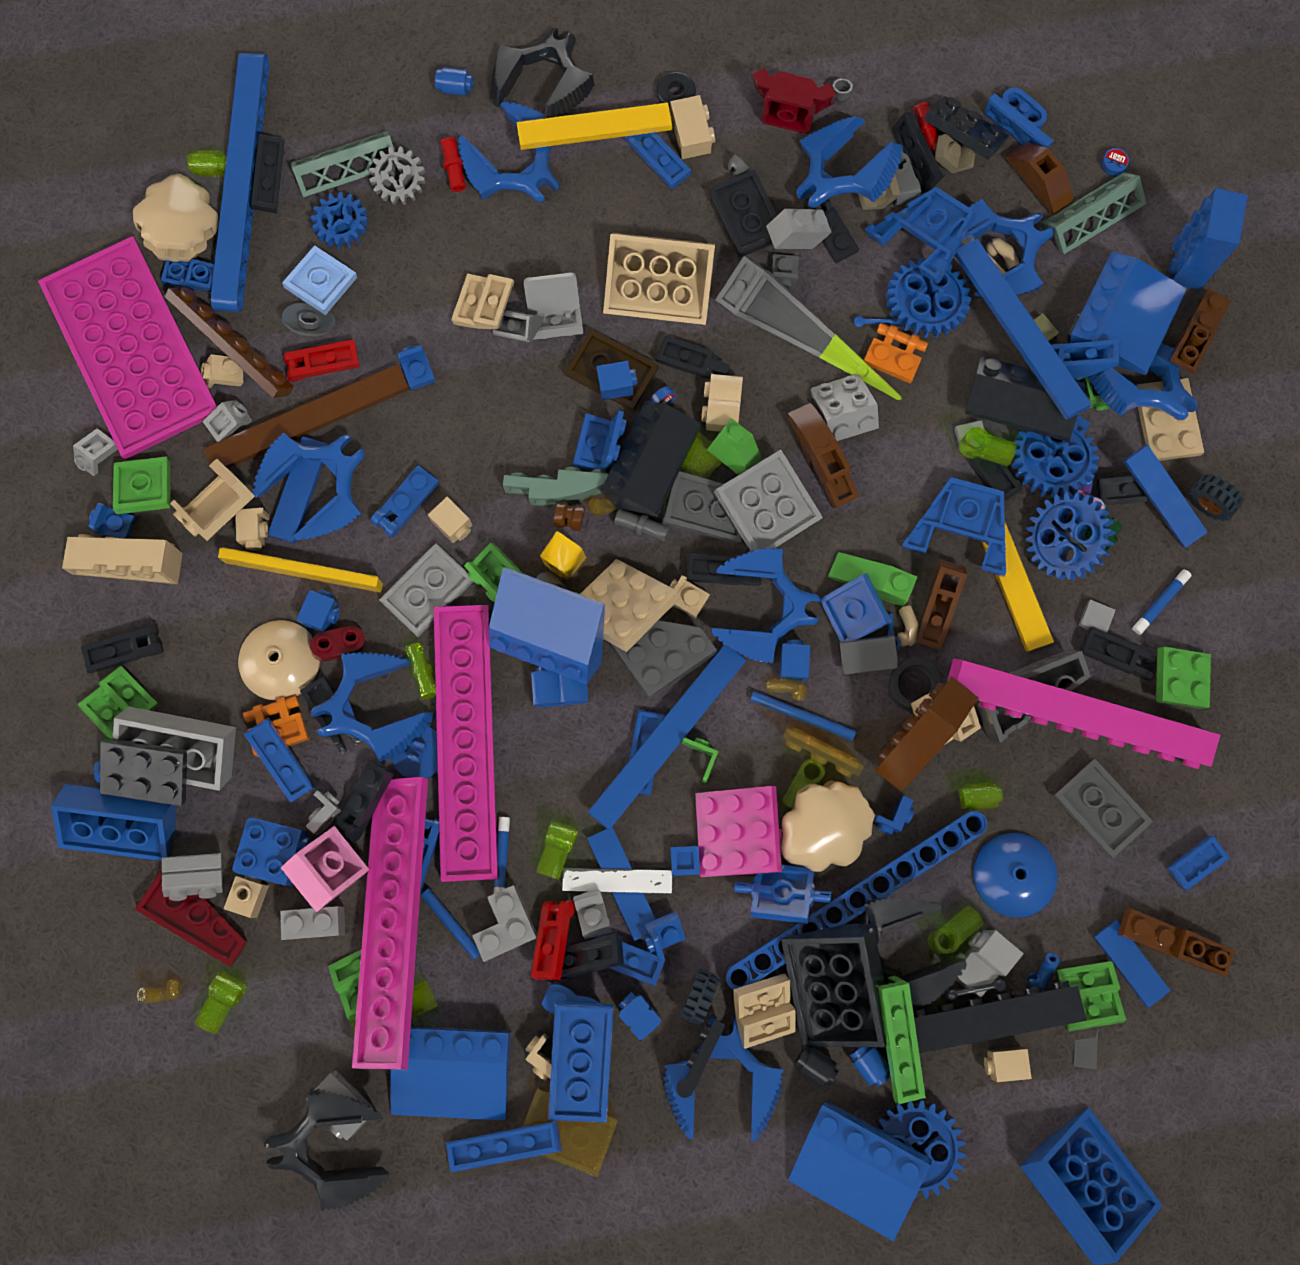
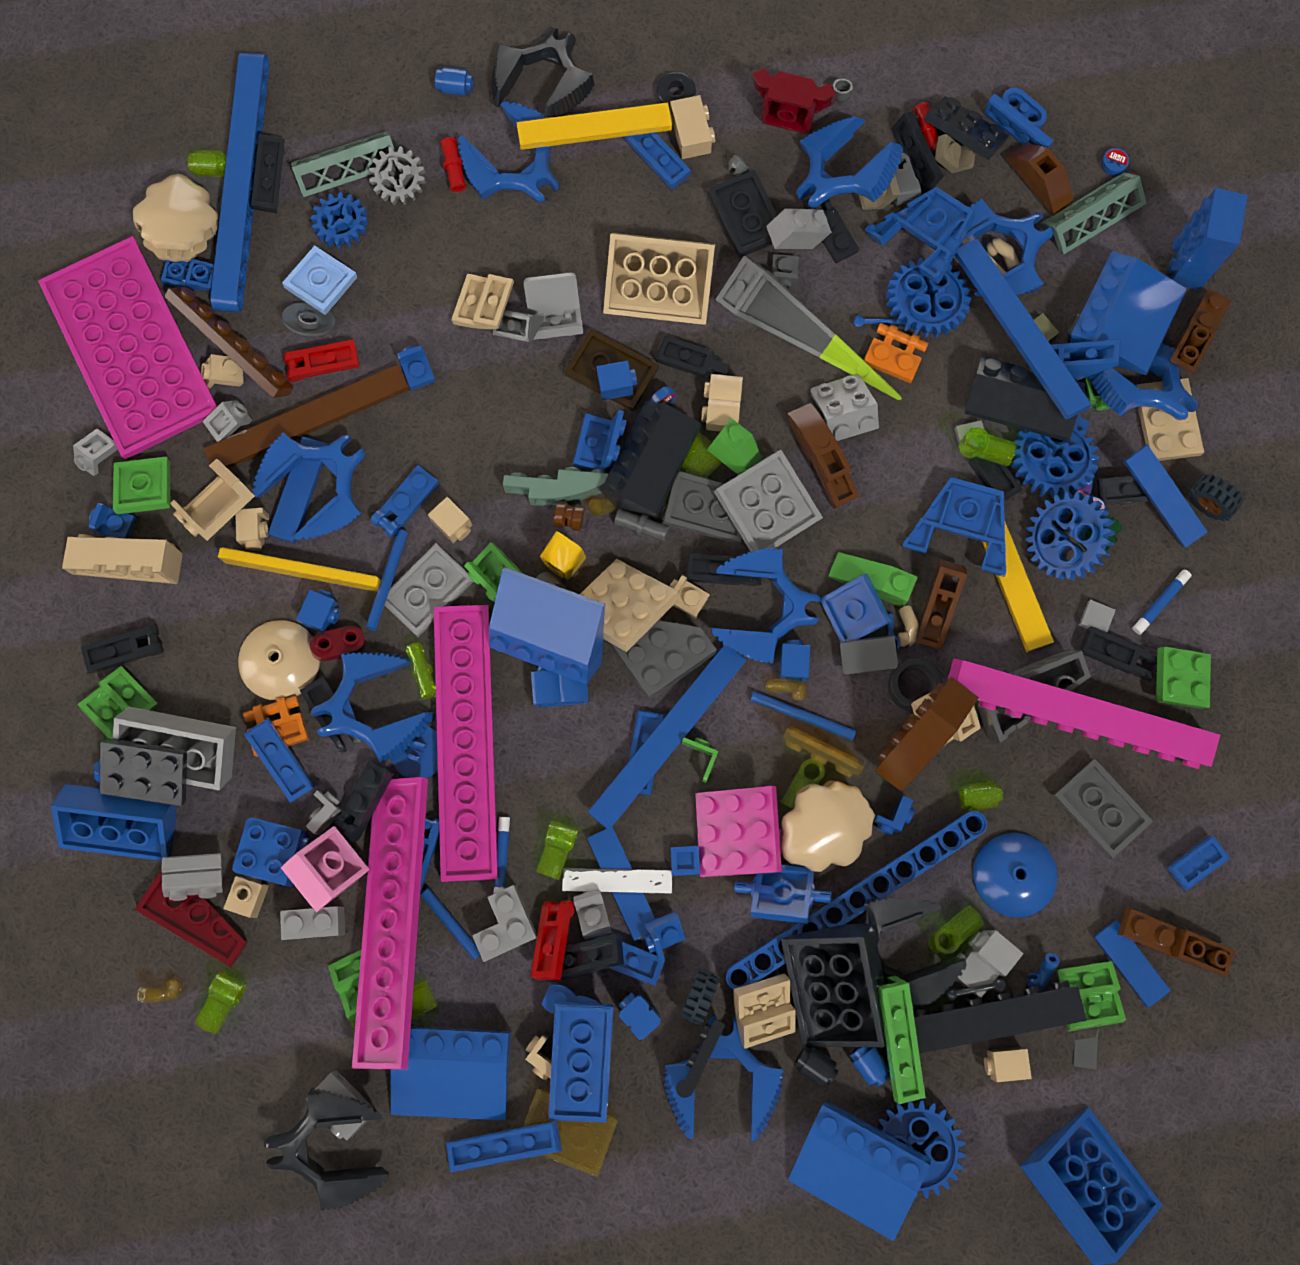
none -> blue bar [366,529,408,631]

